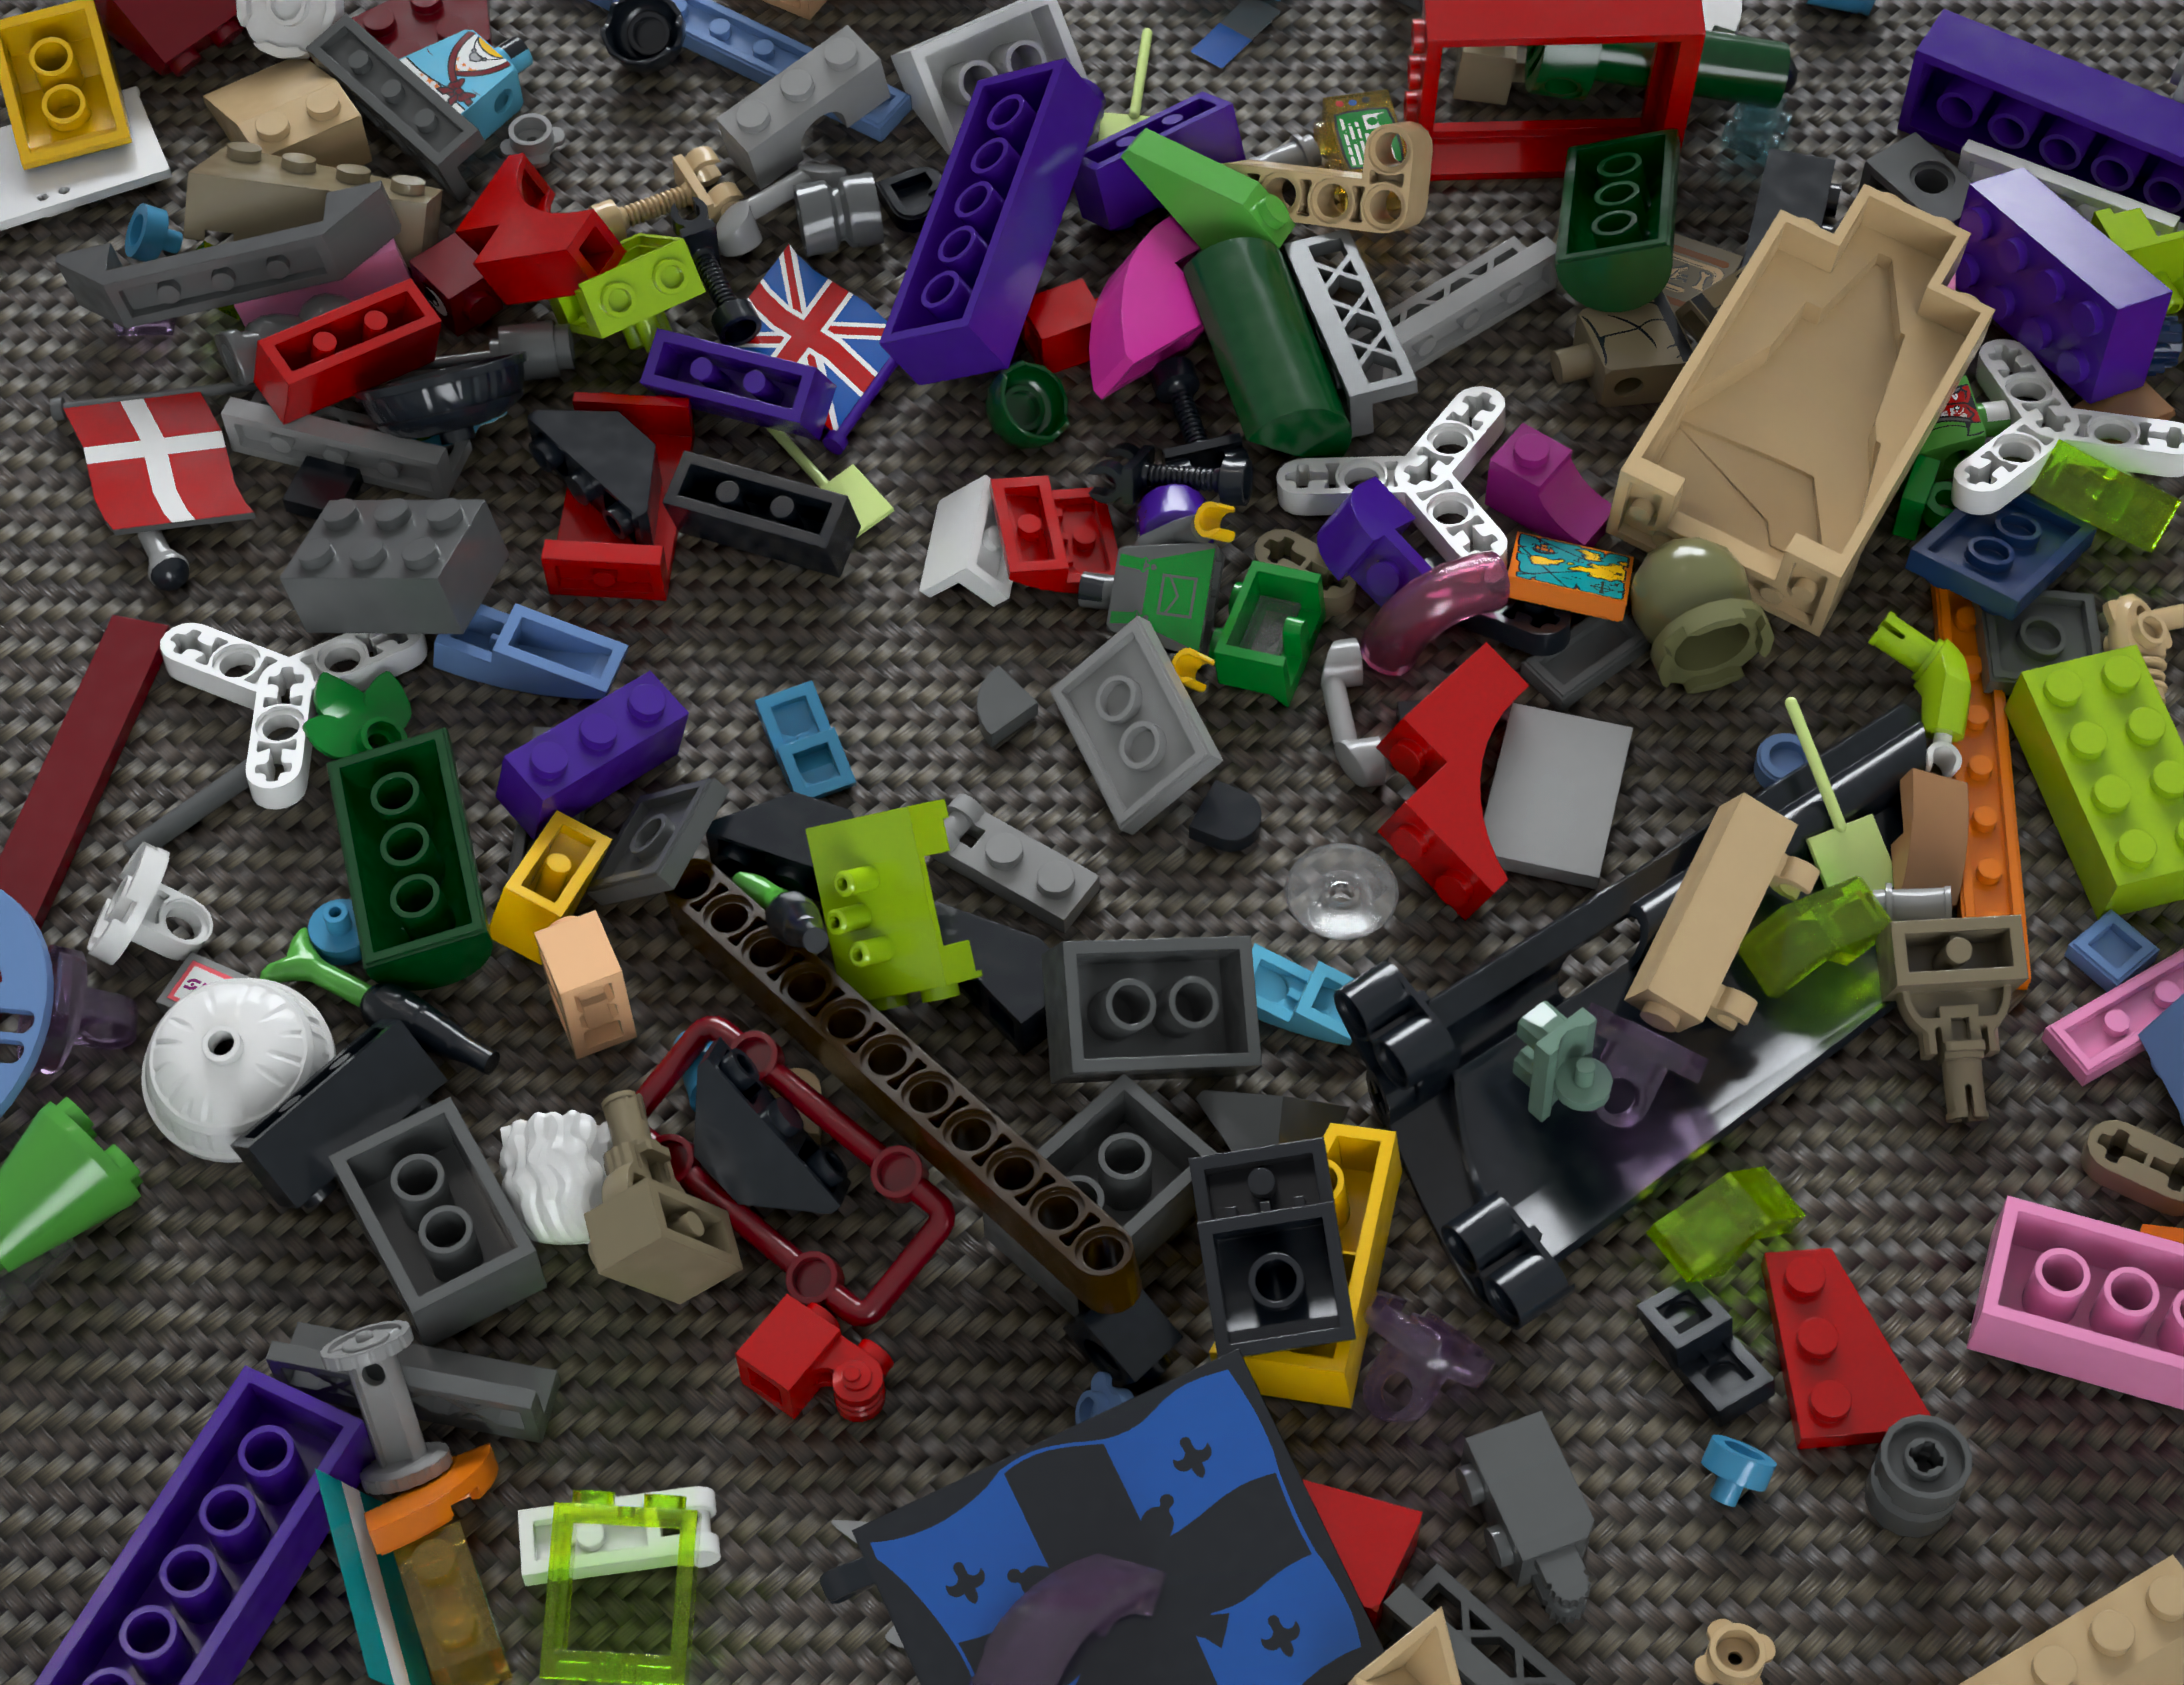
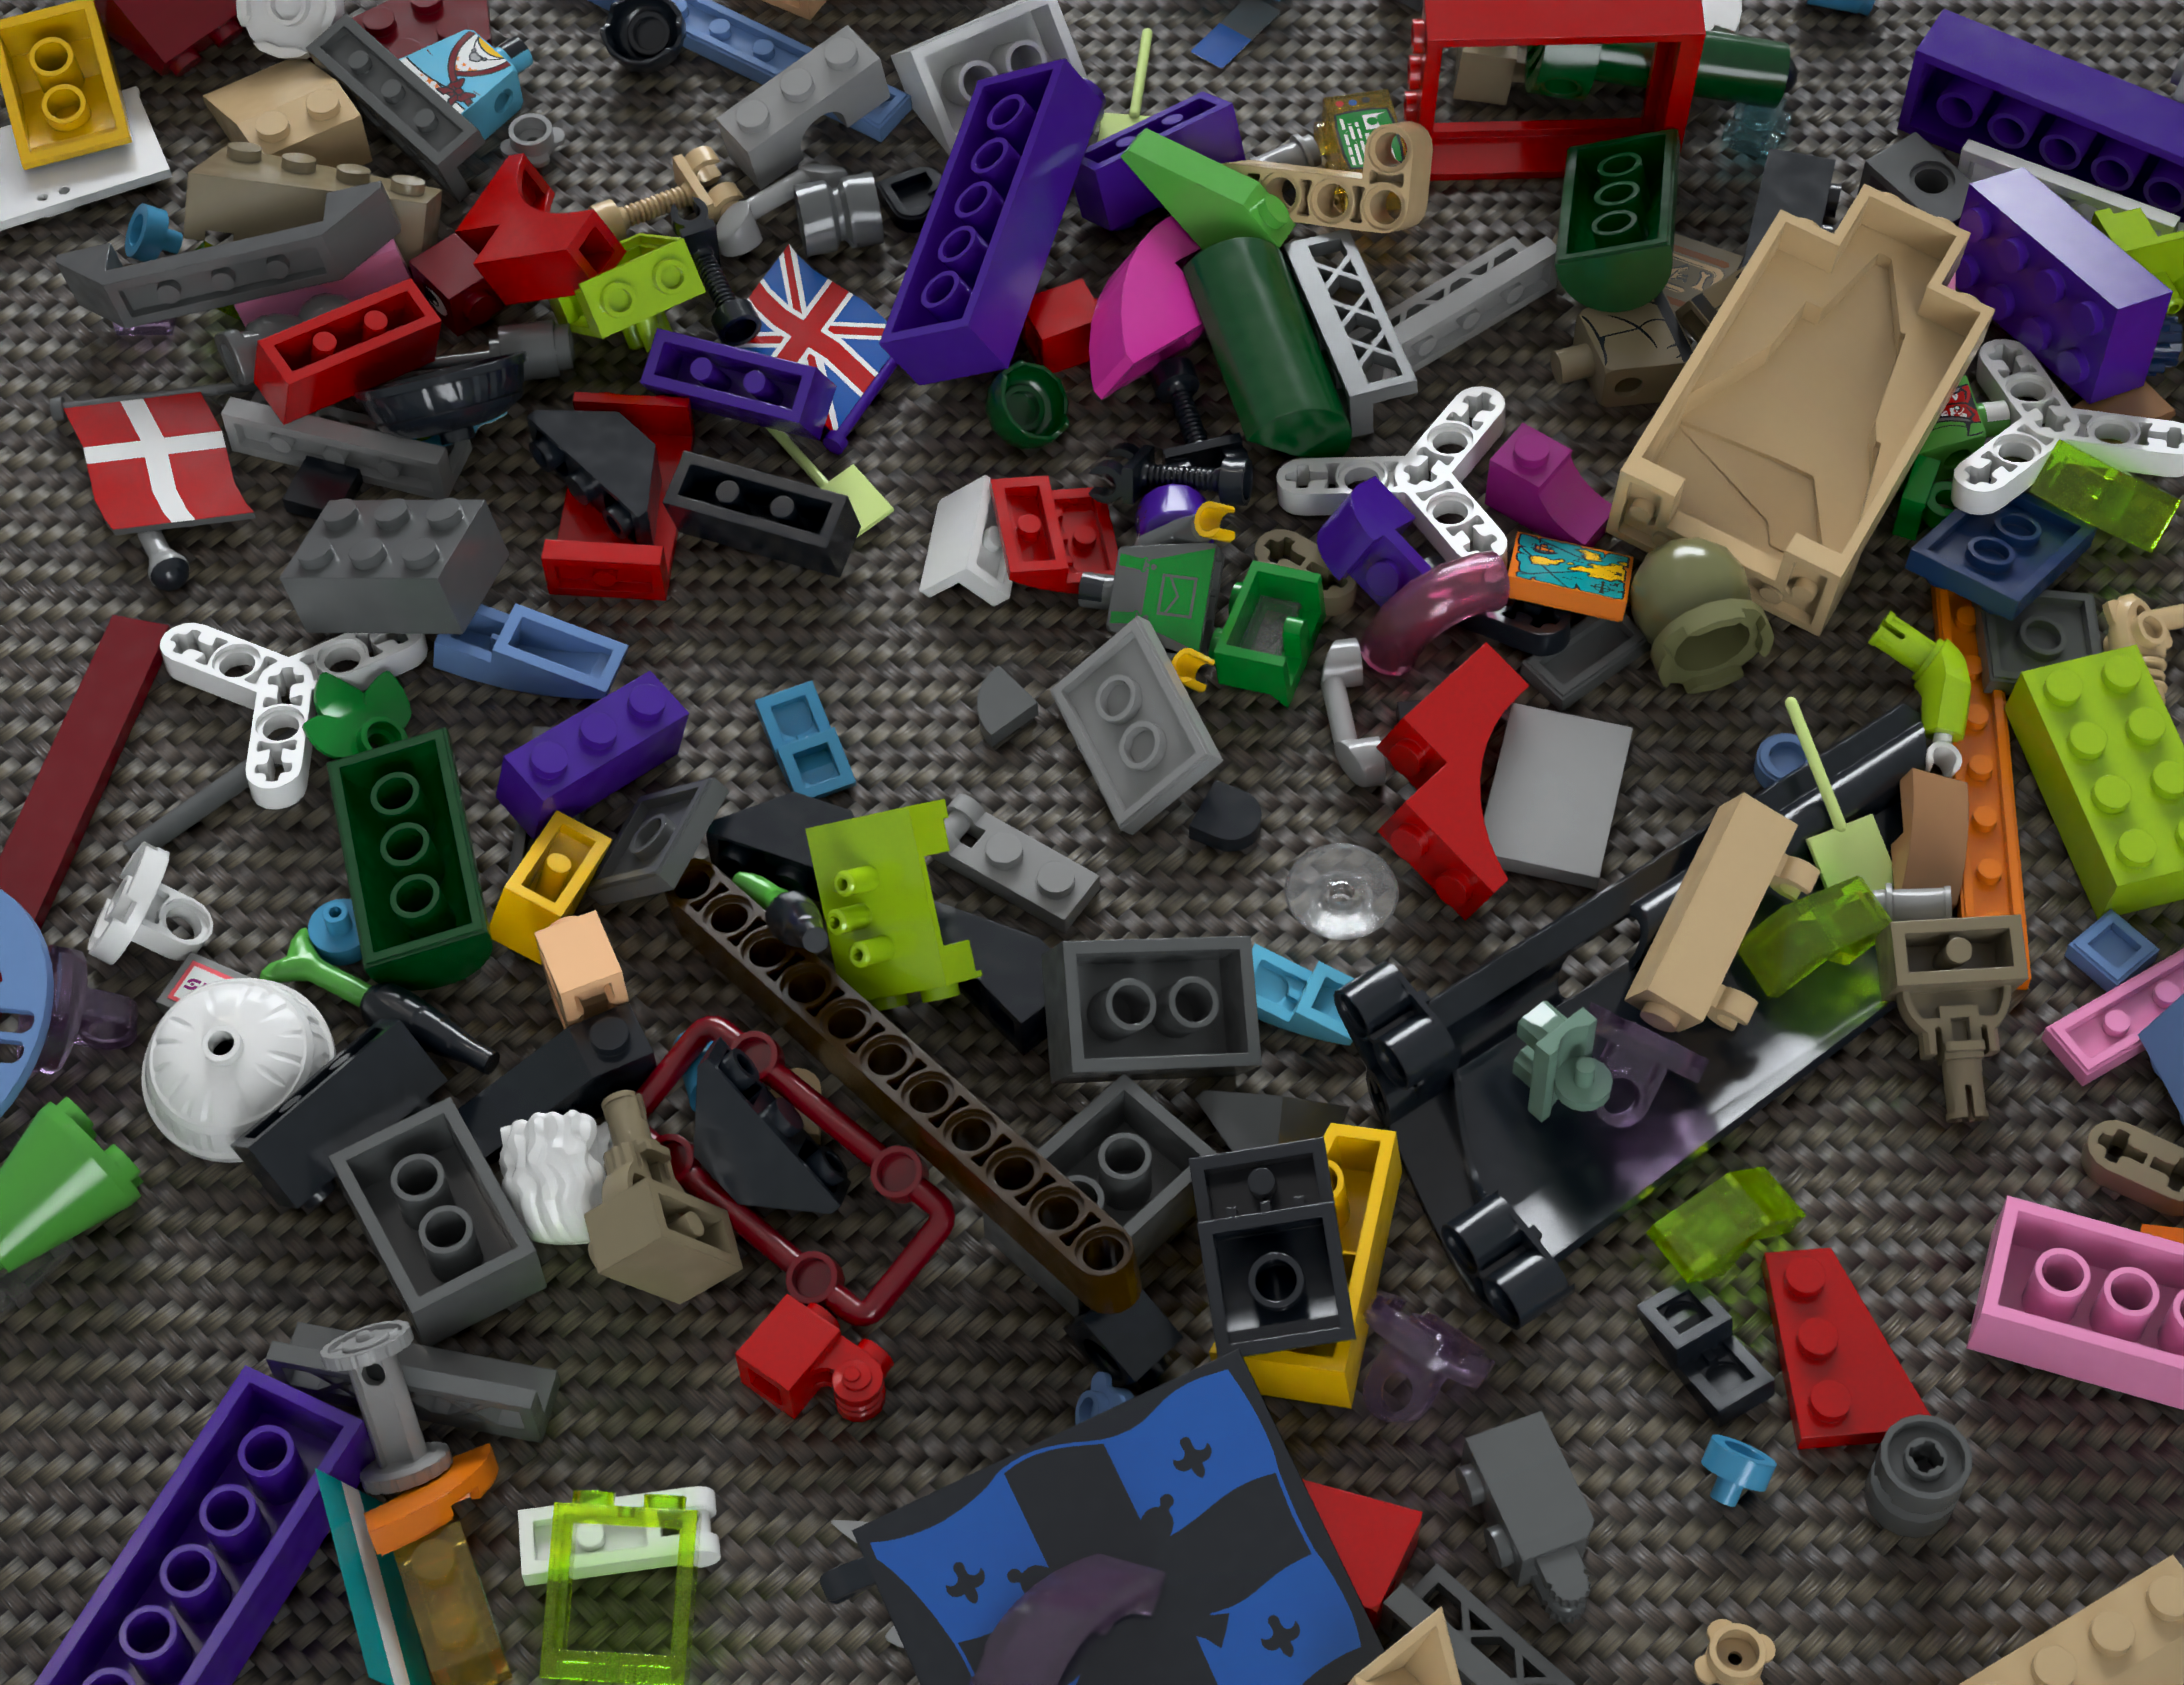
none -> black slope [457,1002,657,1165]

